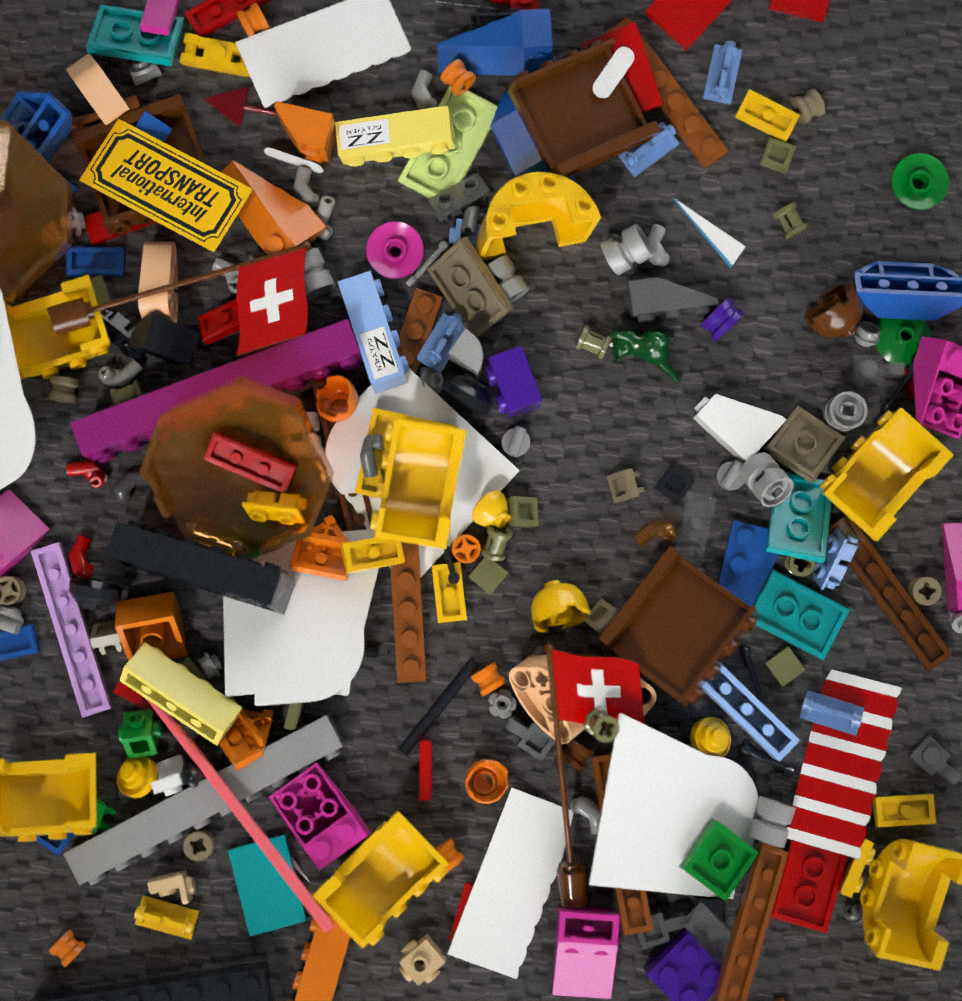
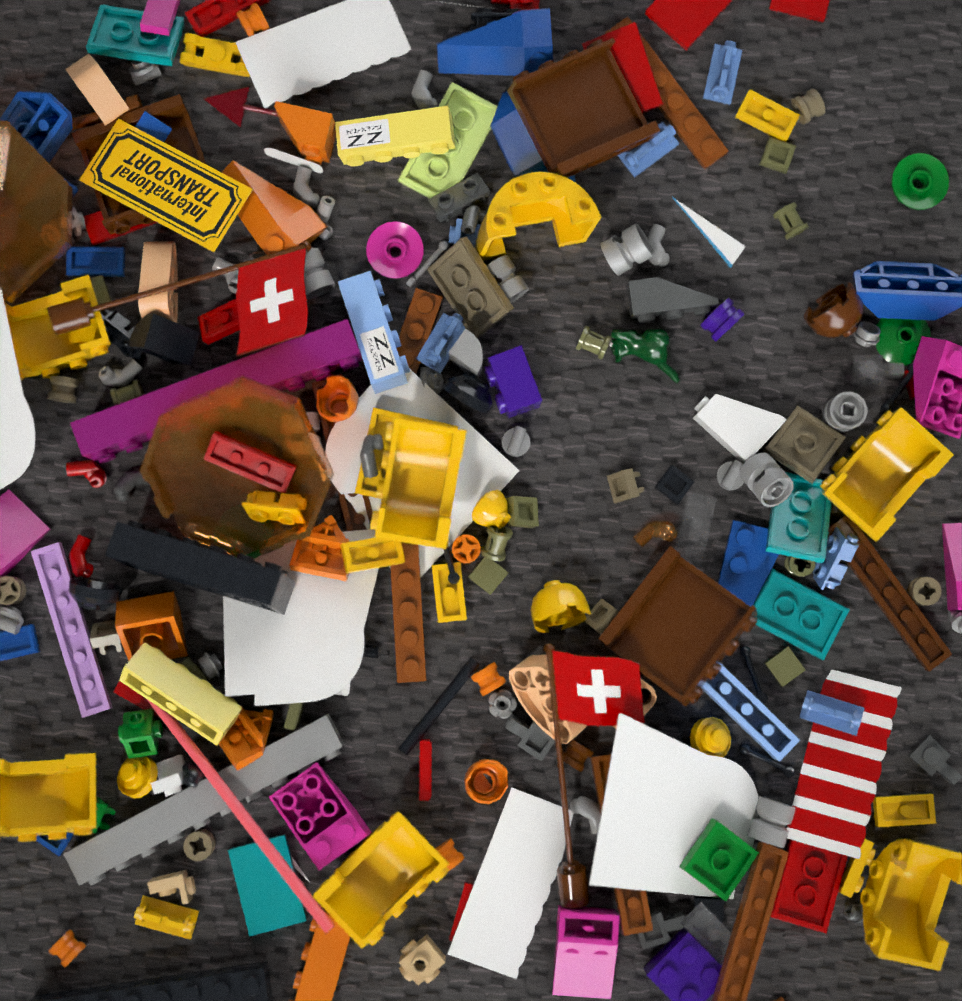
orange wheel [440,59,476,96] -> none
olive bush [584,709,619,742] -> none
white sticker [593,47,634,98] -> none

